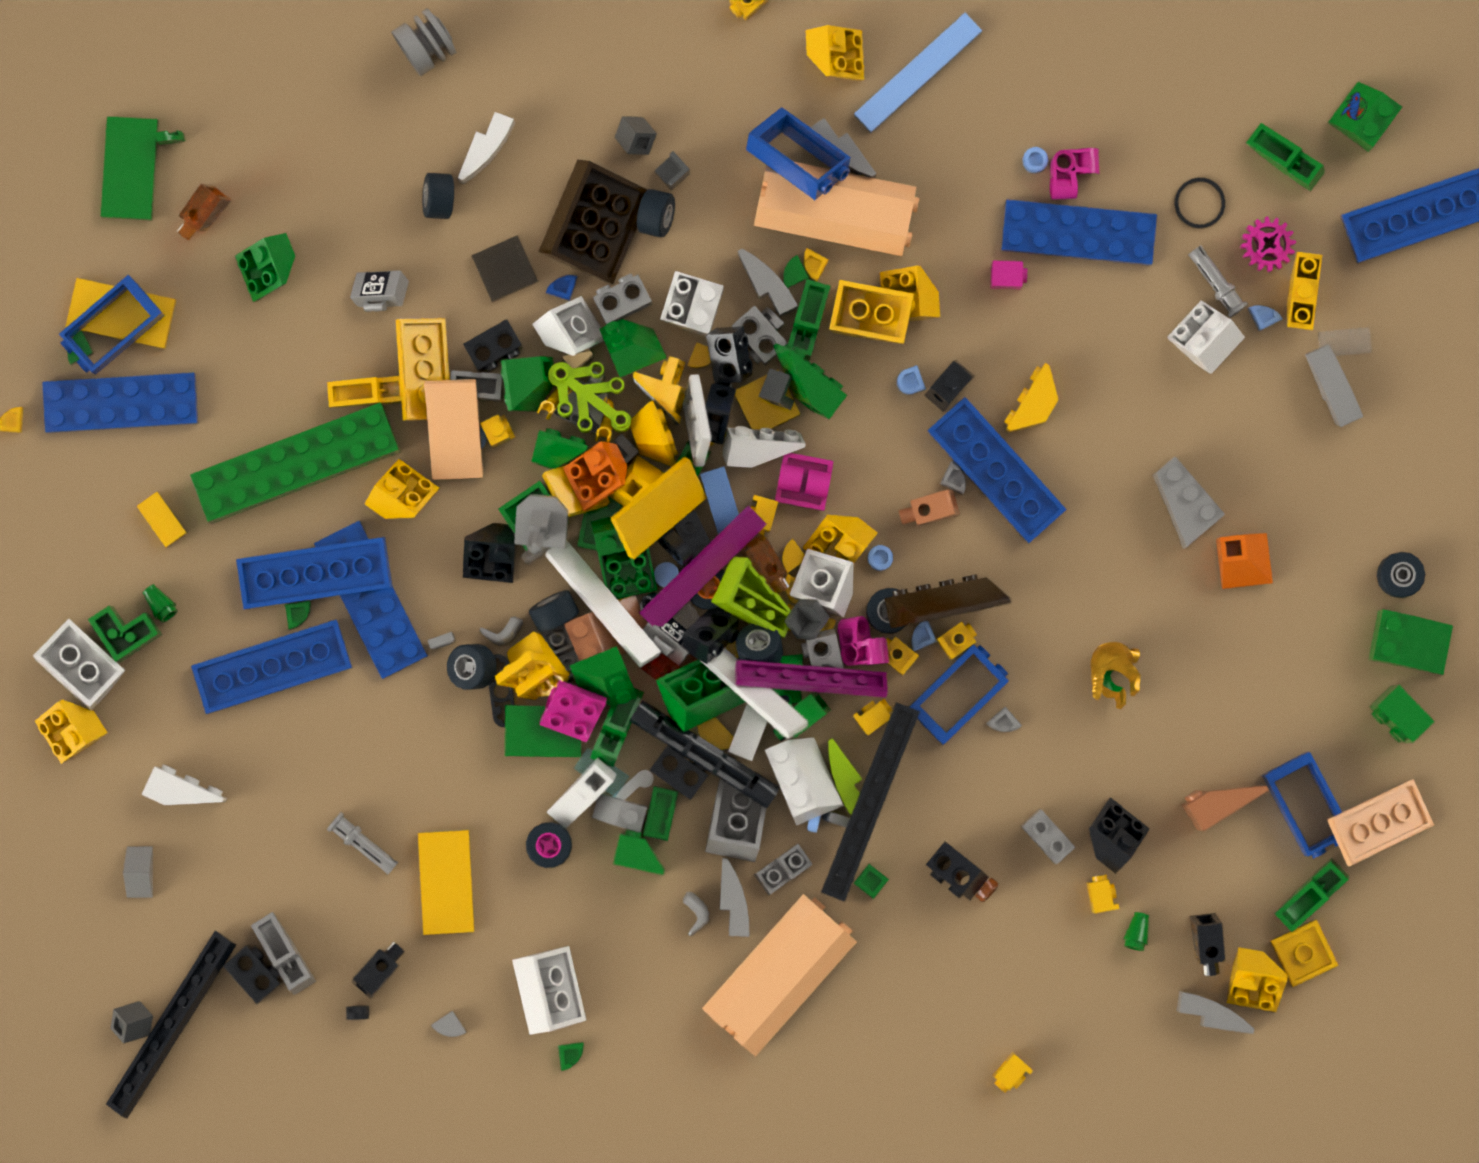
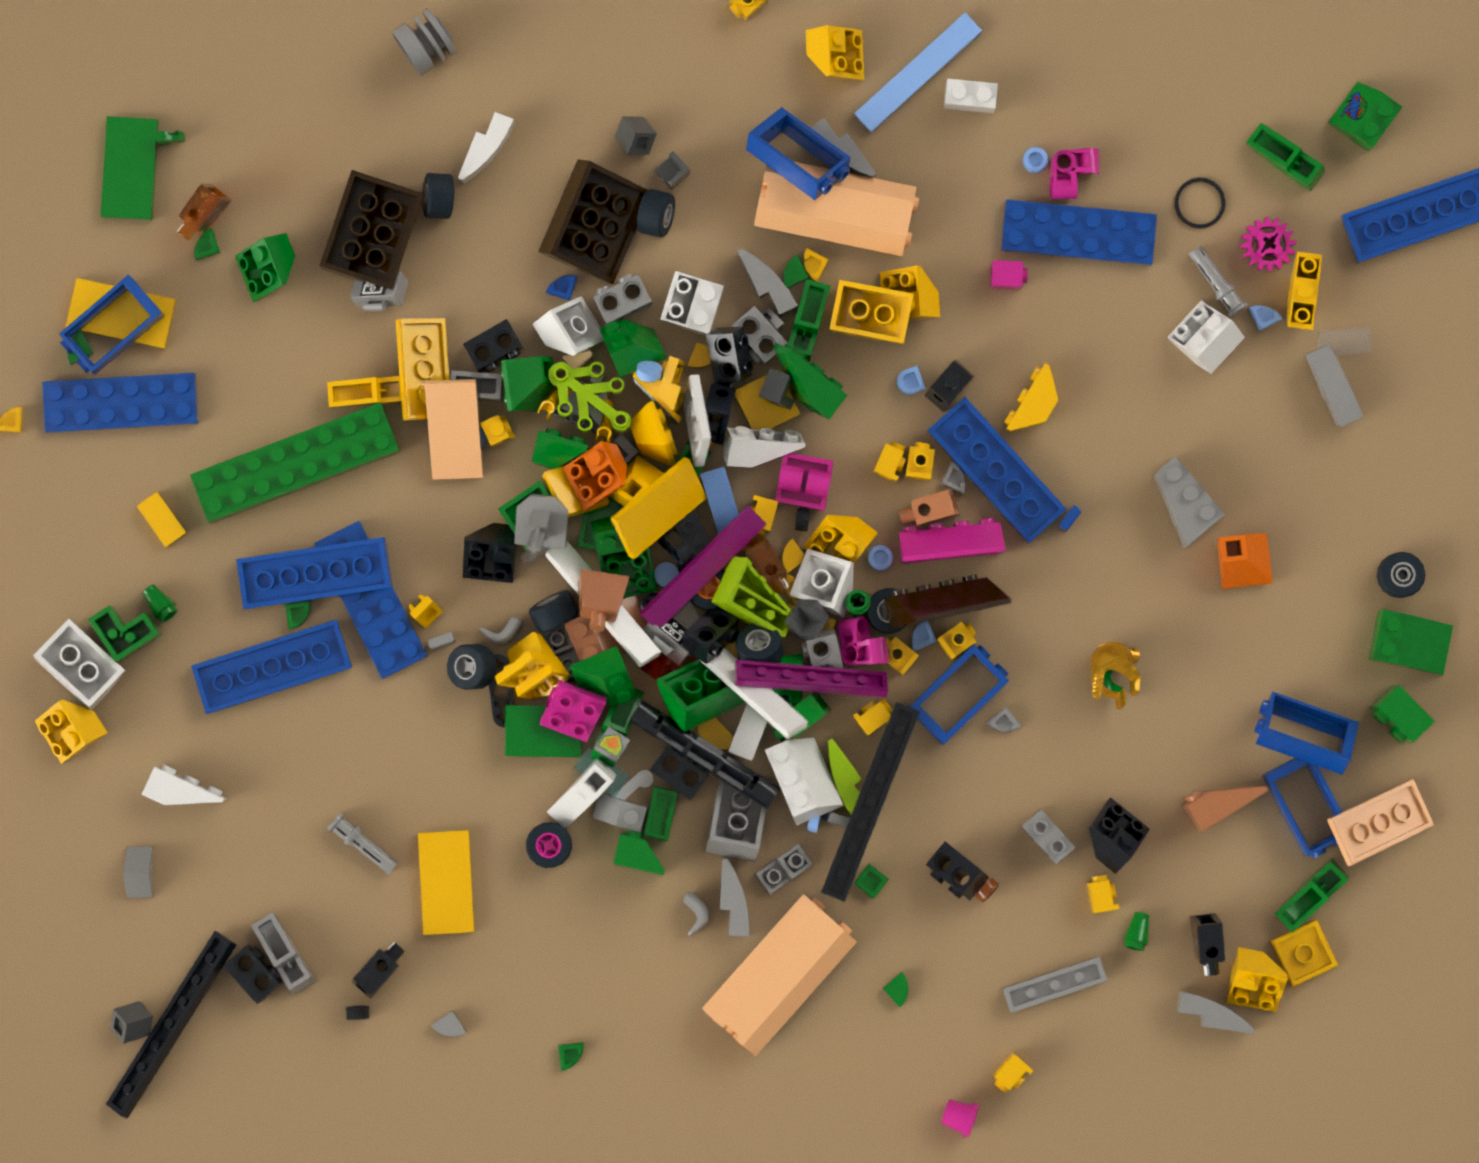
yellow slope [364,459,439,519] -> none
clear smoke tile [471,235,538,302] -> none
white slope [512,946,586,1035] -> none
none -> green tile [194,228,220,261]
none -> dark brown slope [320,170,424,290]
none -> yellow tile [409,594,443,629]
none -> nougat torso [578,569,629,632]
none -> tile [595,727,630,763]
none -> light blue tile [636,361,662,382]
none -> black axle [795,508,810,532]
none -> green cone [845,590,871,617]
none -> yellow brick [873,441,906,483]
none -> green tile [883,971,908,1007]
none -> dark pink slope [898,518,1005,564]
none -> yellow brick [905,442,935,481]
none -> dark pink piece [941,1099,979,1138]
none -> white brick [943,79,998,114]
none -> light grey plate [1002,956,1107,1013]
none -> blue tile [1057,505,1081,532]
none -> blue window [1254,692,1359,775]

